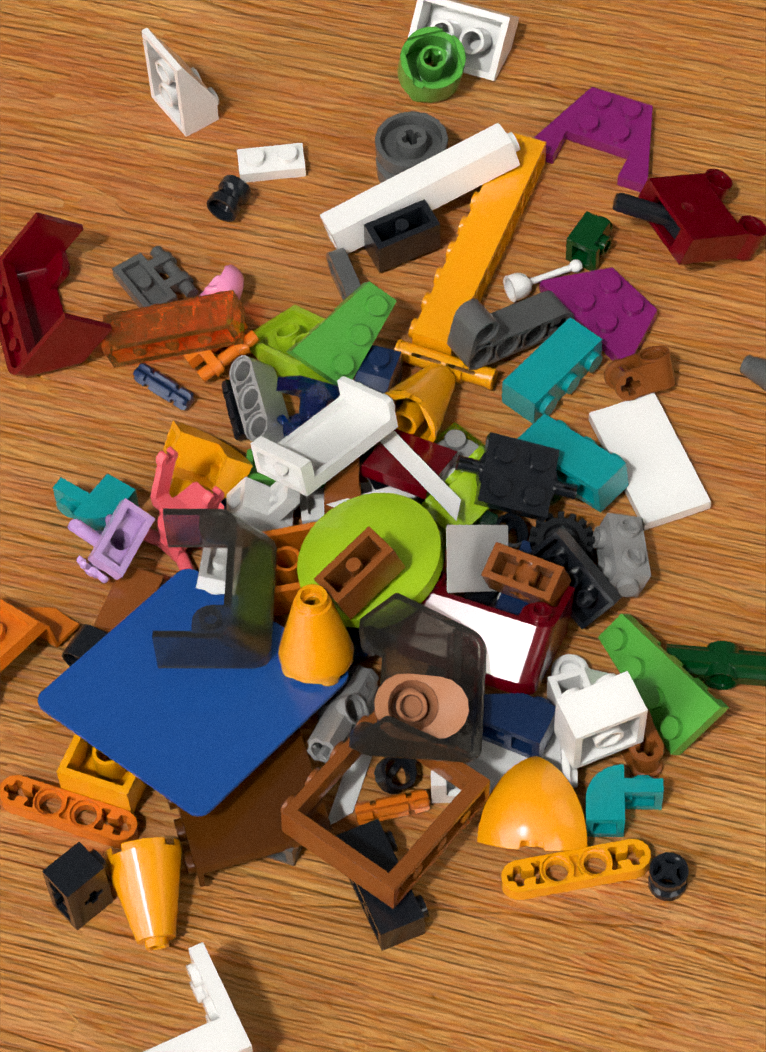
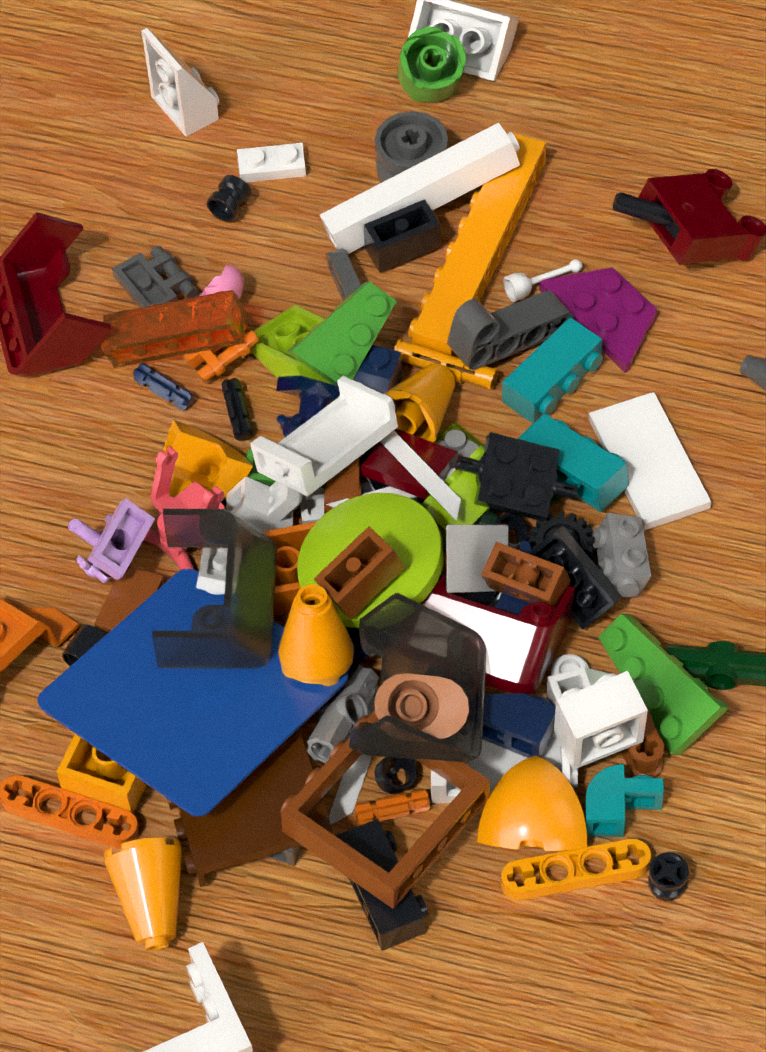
black brick [42,842,113,931] -> none
teal brick [53,473,139,531] -> none
light grey beam [229,355,292,443] -> none
magenta wing [534,87,653,192] -> none
dark green brick [566,211,613,271] -> none
dark orange piece [604,346,676,401] -> none

